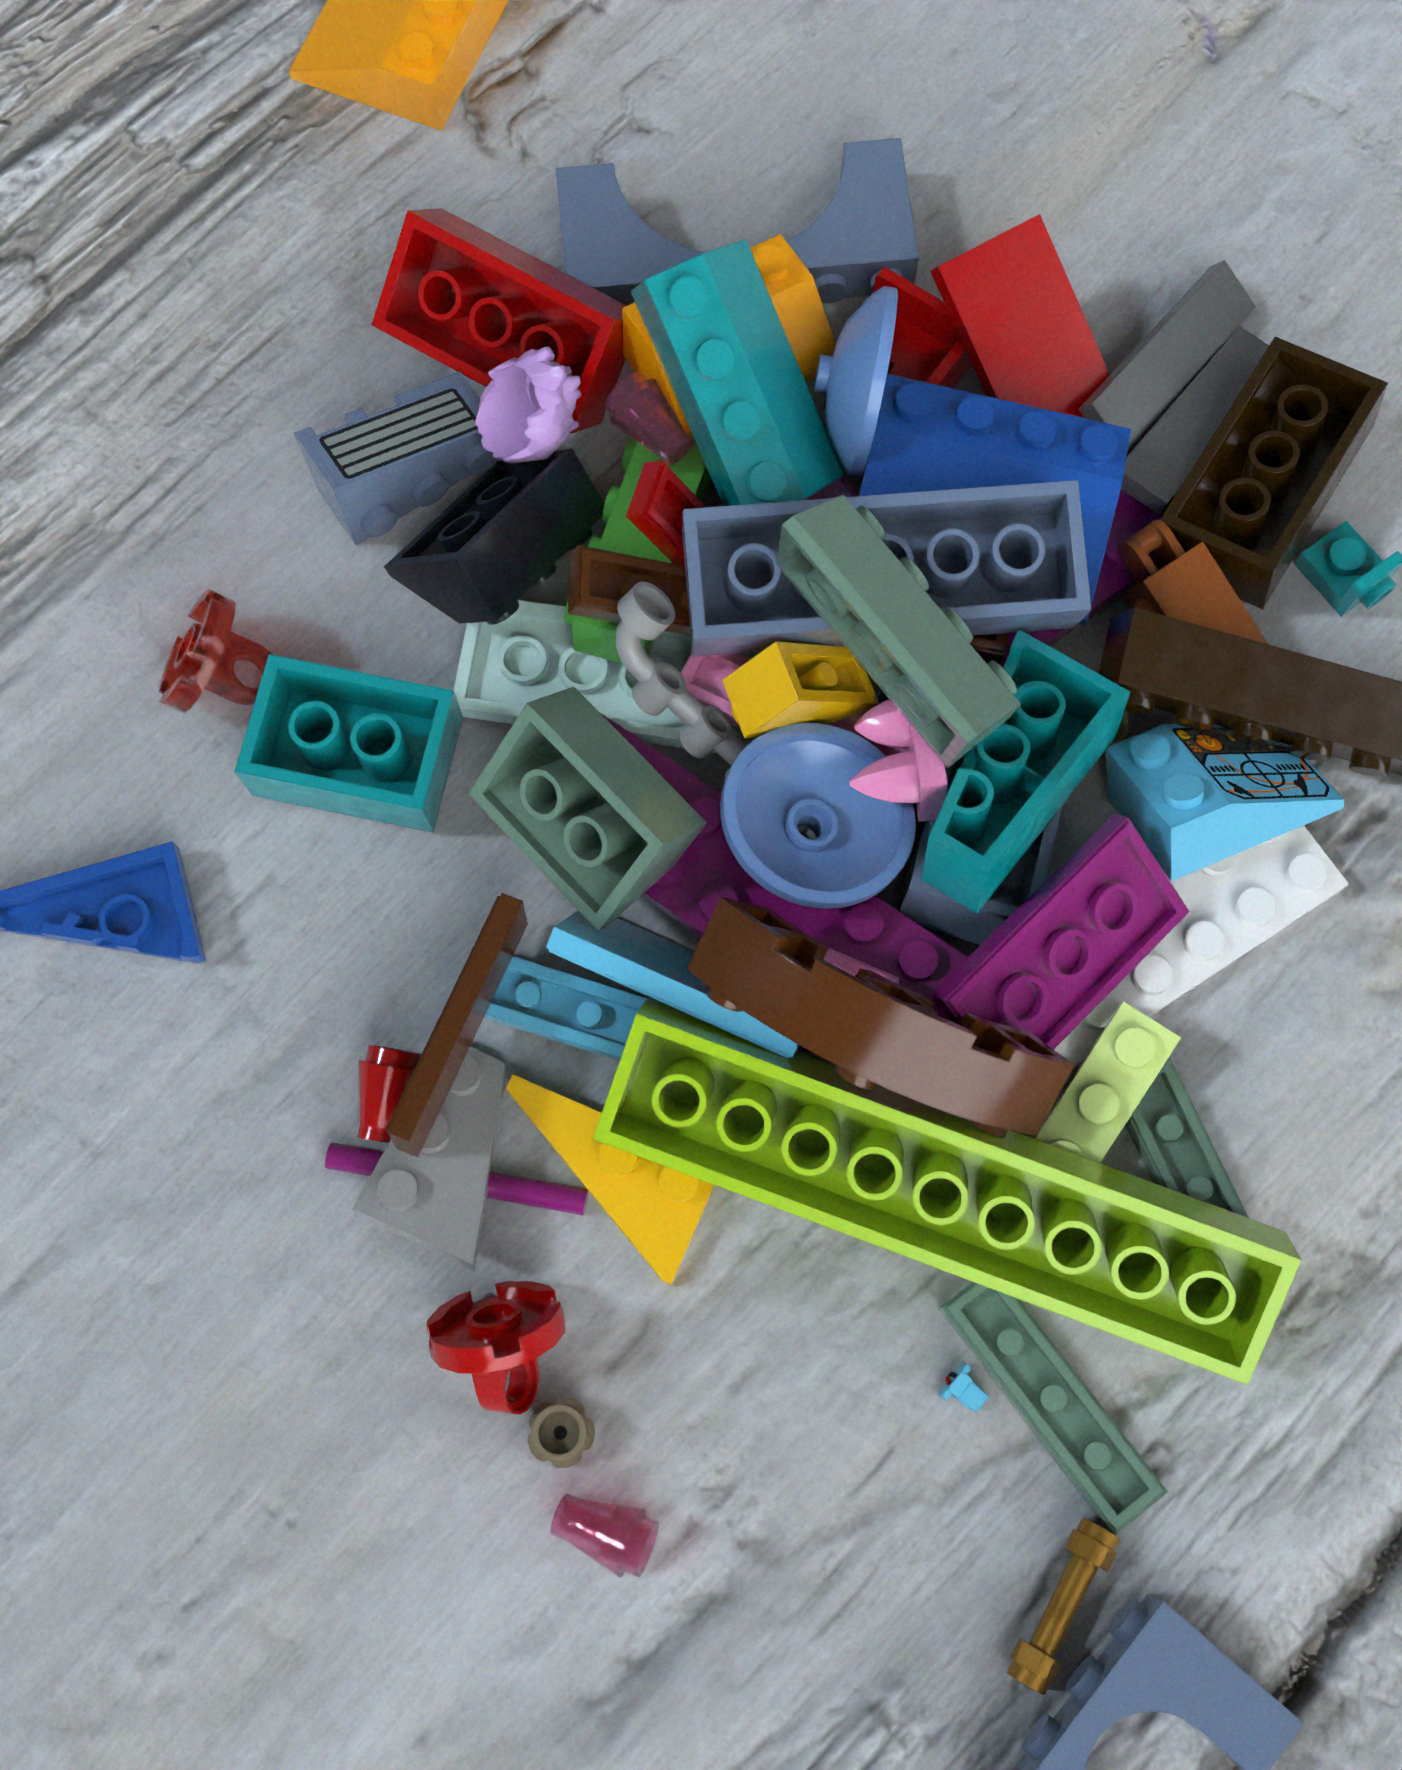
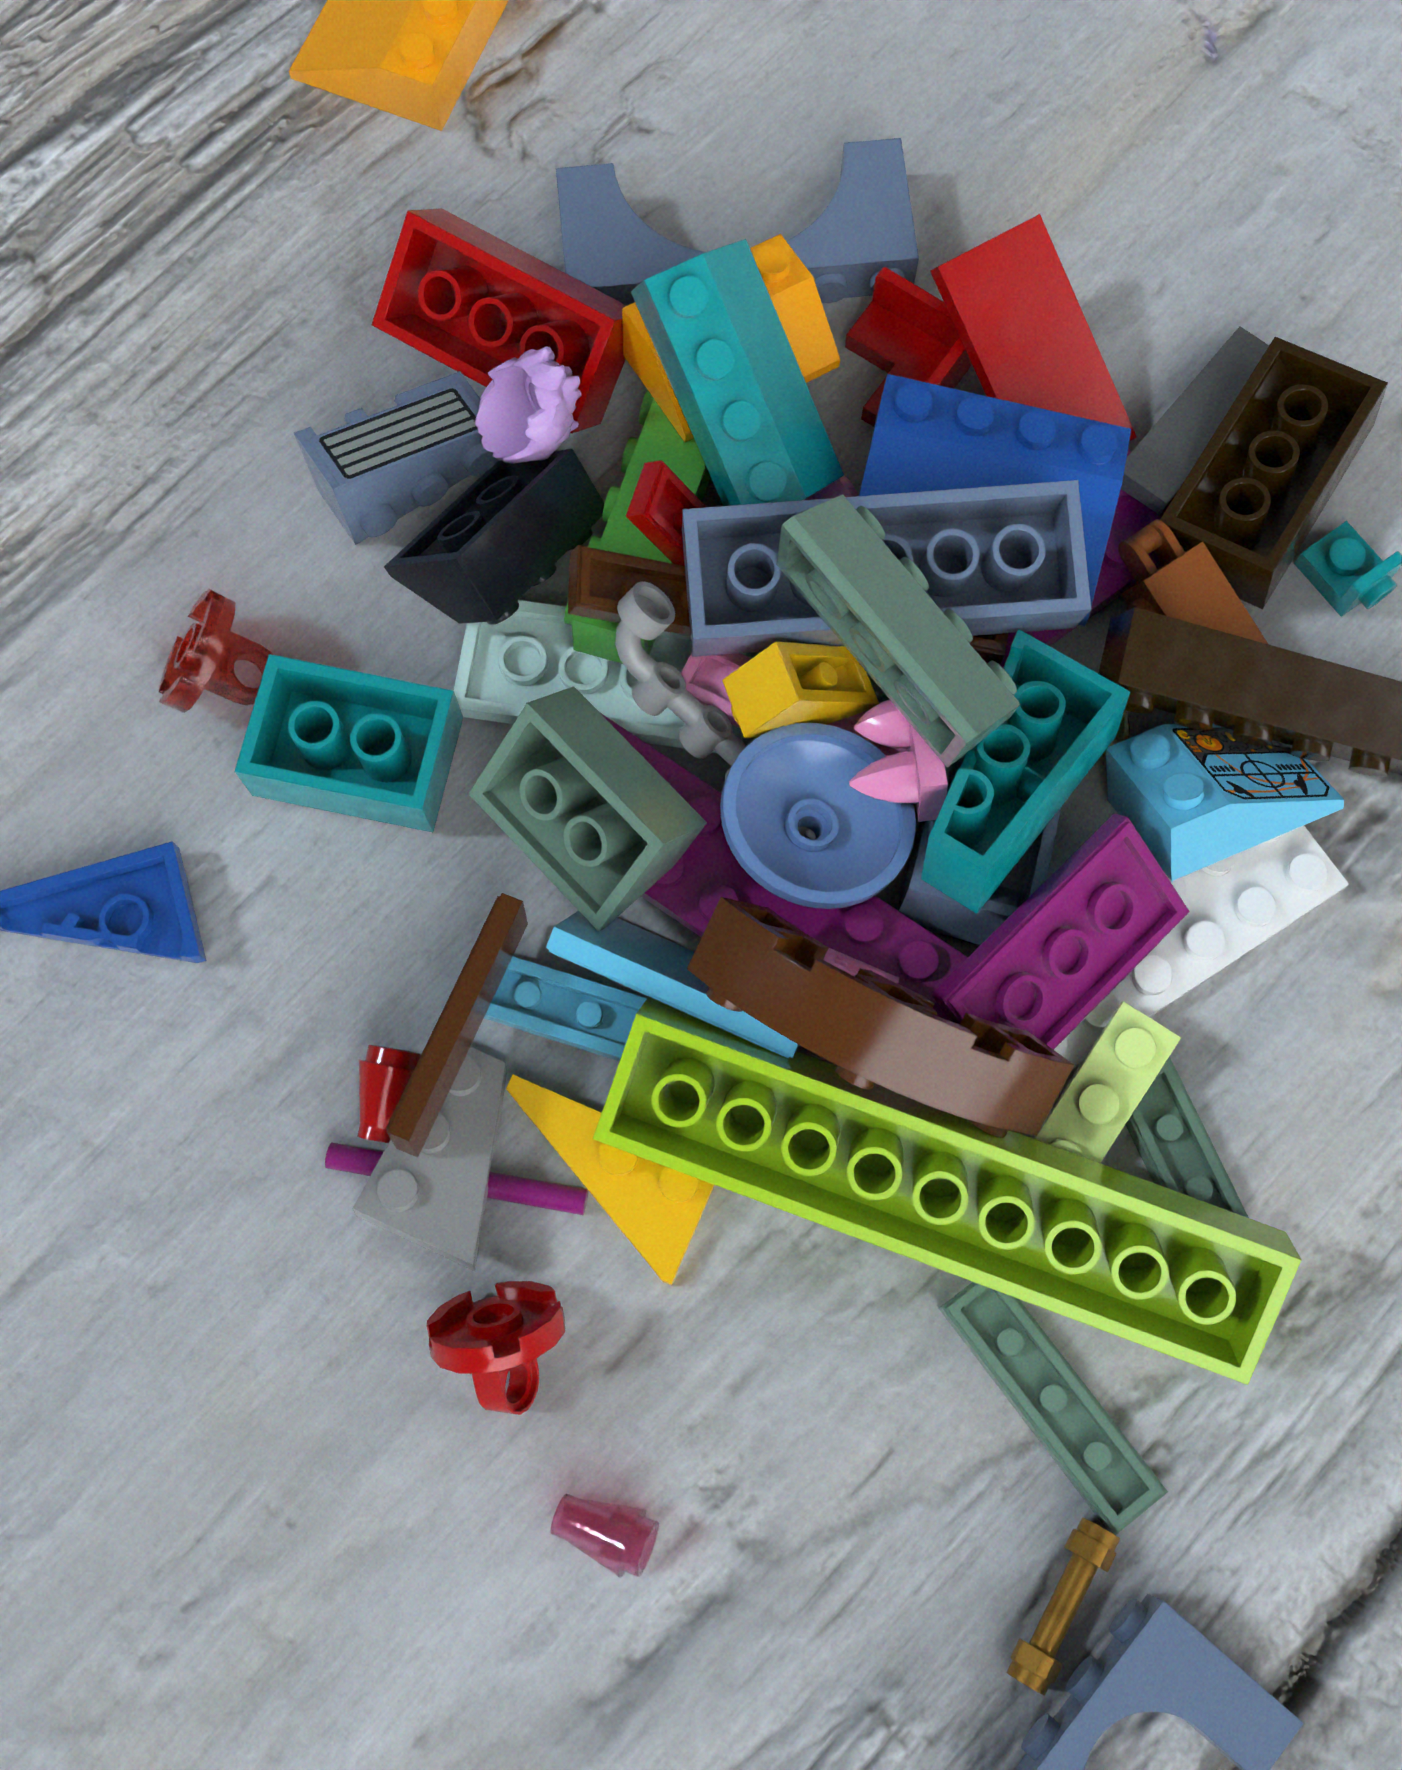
dark tan plate [527,1398,595,1468] -> none
clear pink cone [605,372,694,467] -> none
medium blue dish [813,286,898,478] -> none
medium azure piece [937,1362,989,1413] -> none
dark grey tile [1079,260,1256,449] -> none

